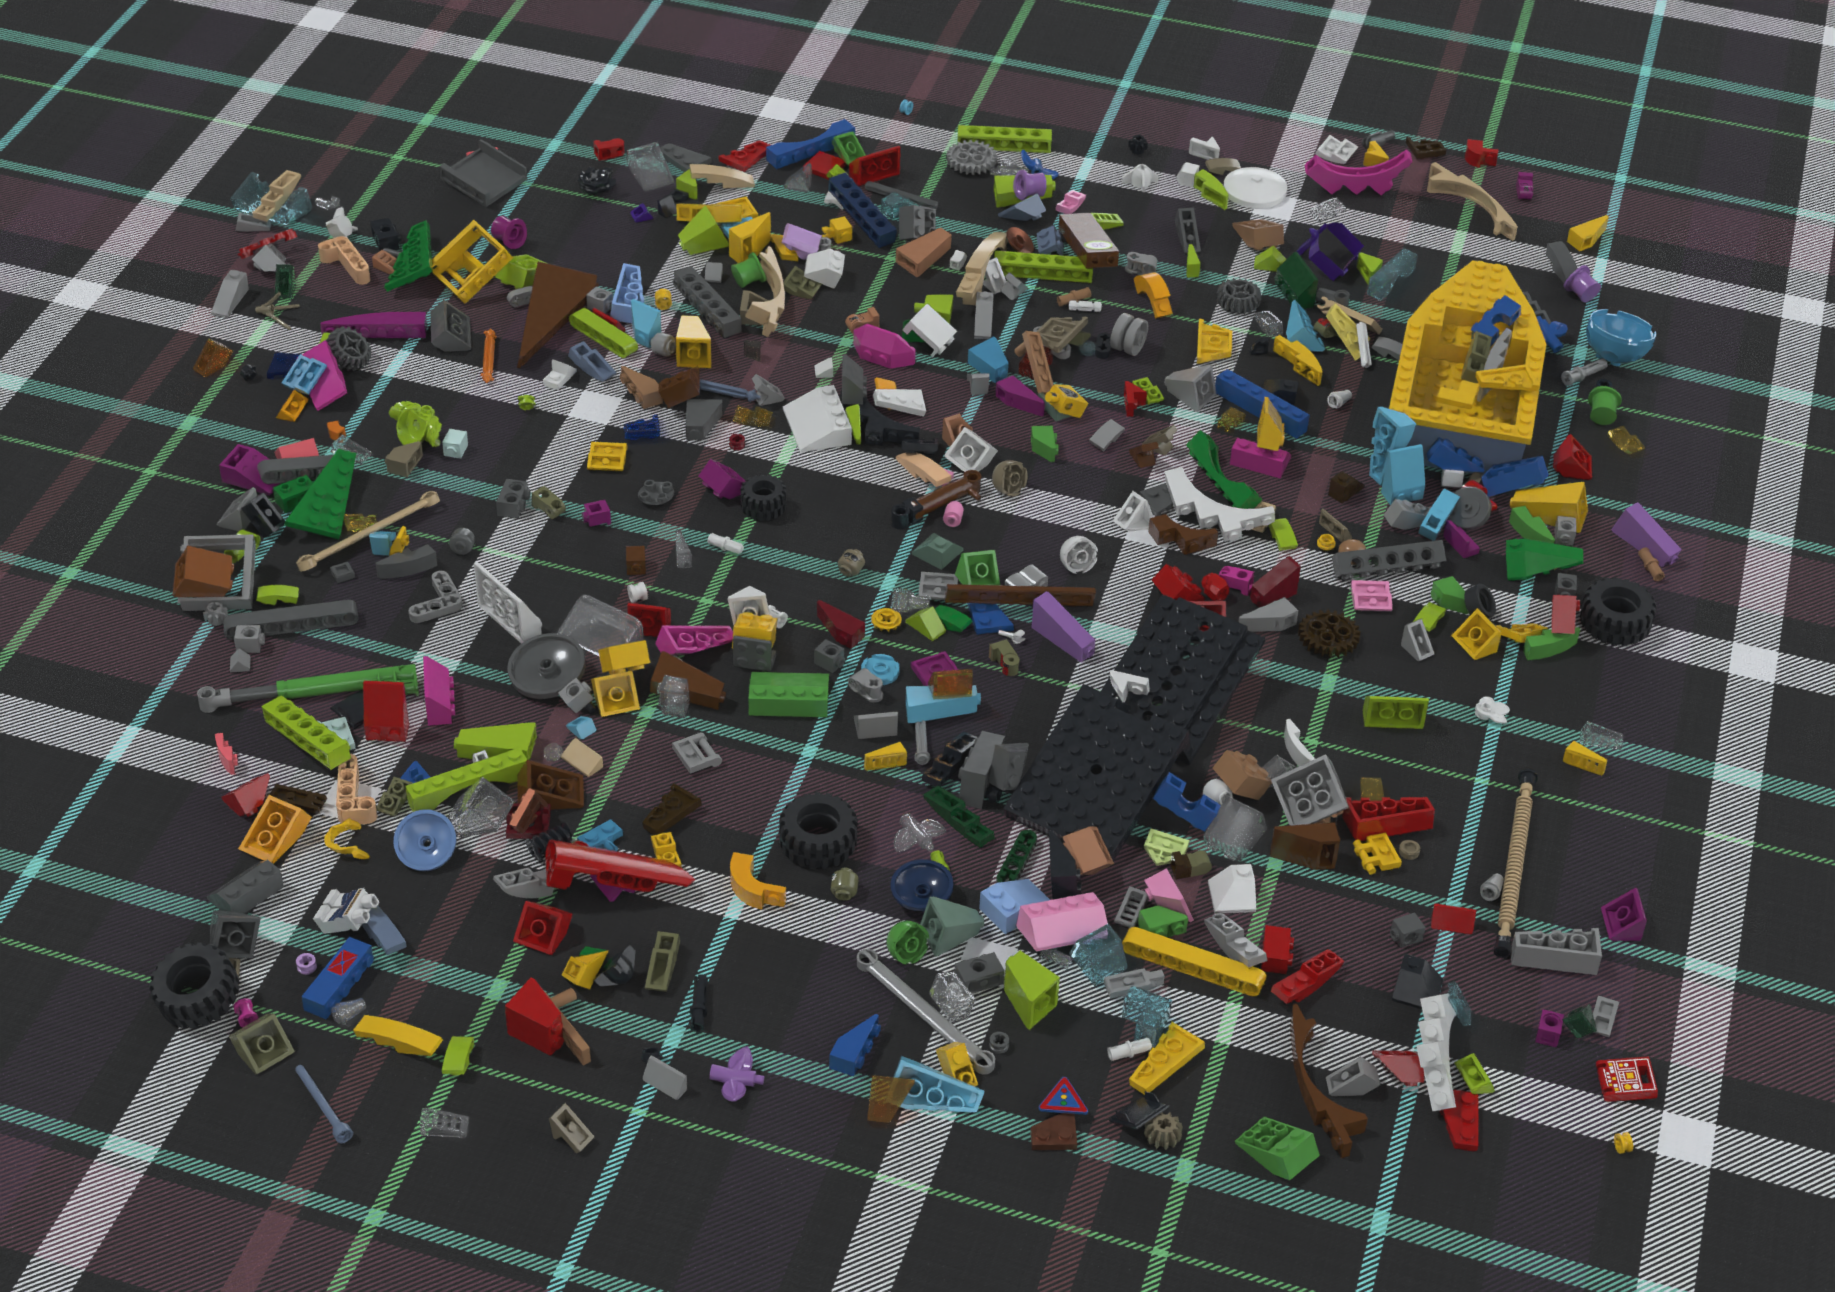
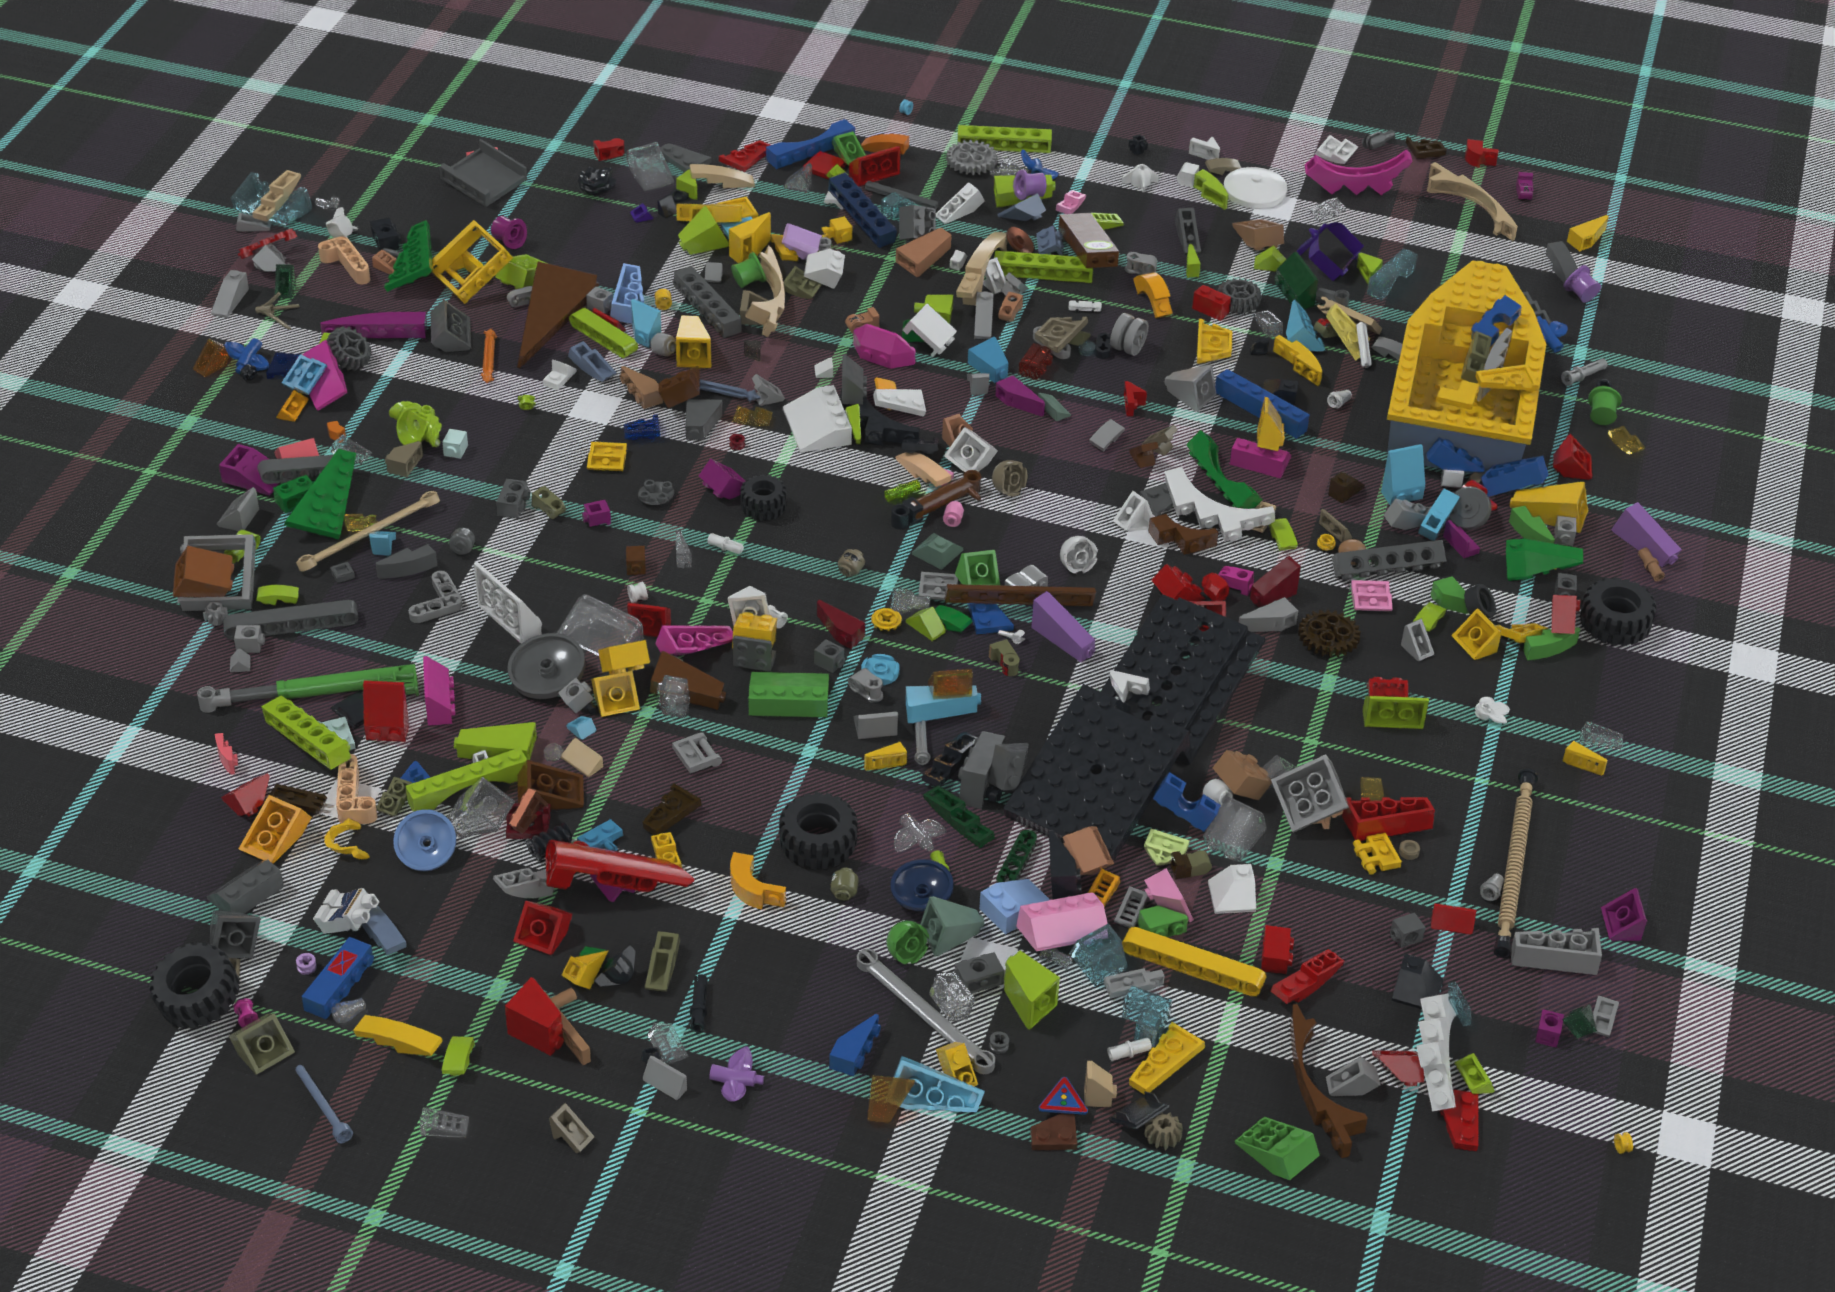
black brick [241,493,285,538] -> none
yellow slope [389,526,409,556] -> none
magenta plate [911,651,963,686] -> none
medium nougat piece [1015,331,1054,394] -> none
bright green slope [1031,426,1059,462] -> none
yellow torso [1045,384,1089,418] -> none
medium nougat pin [1057,287,1091,306] -> none
lime slope [1132,377,1164,405] -> none
light grey slope [1204,913,1267,967] -> none
clear yellow plate [1217,407,1246,432] -> none
reddish brown slope [1270,822,1340,870] -> none
white slope [1284,719,1315,766] -> none
yellow slope [1363,141,1389,167] -> none
medium azure wedge [1369,407,1416,485] -> none
dark azure rock [1586,309,1656,366] -> none
red container [1596,1056,1658,1102] -> none
none -> blue plant [224,338,270,374]
none -> clear slope [648,1023,688,1064]
none -> orange slope [861,134,909,155]
none -> clear neon green pin [884,479,921,502]
none -> white slope [936,182,985,224]
none -> nougat leg [998,292,1023,322]
none -> tan slope [1084,1061,1117,1107]
none -> light orange slope [1088,868,1120,907]
none -> red brick [1192,285,1231,321]
none -> red bracket [1367,677,1408,697]

